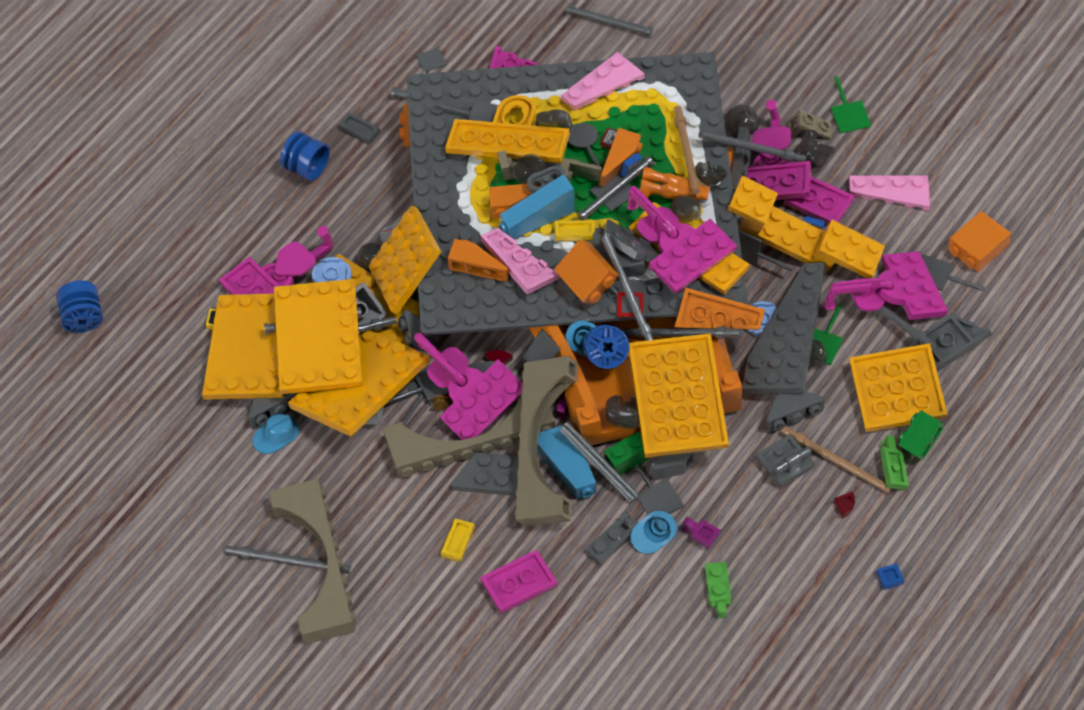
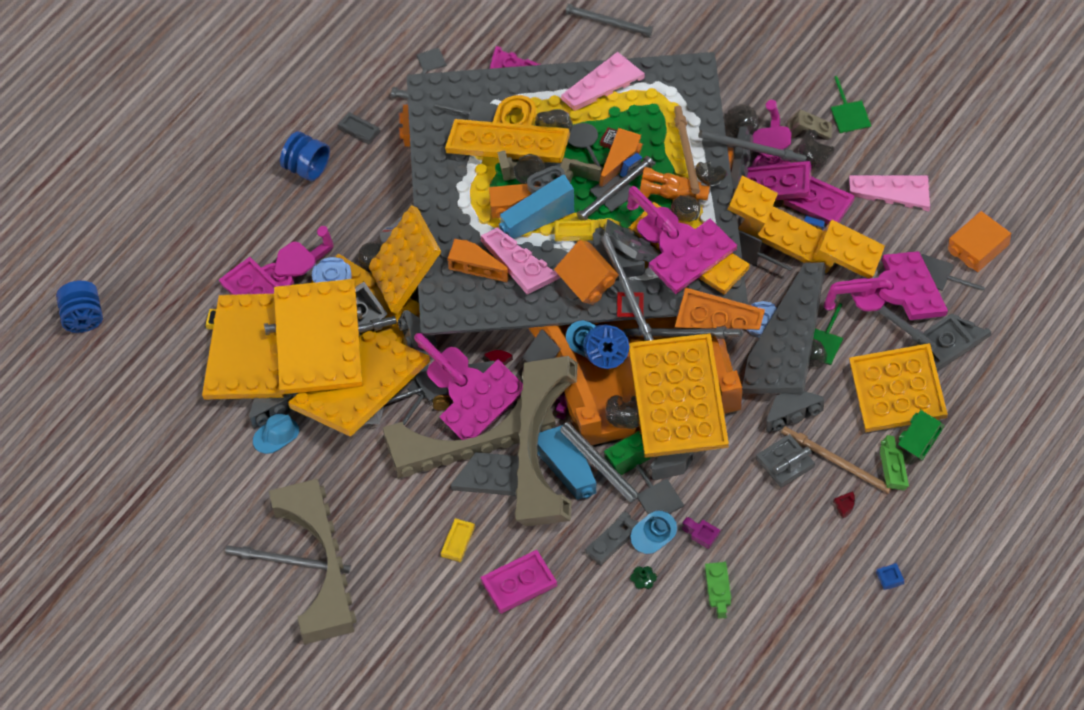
none -> dark green plant [630,566,657,590]

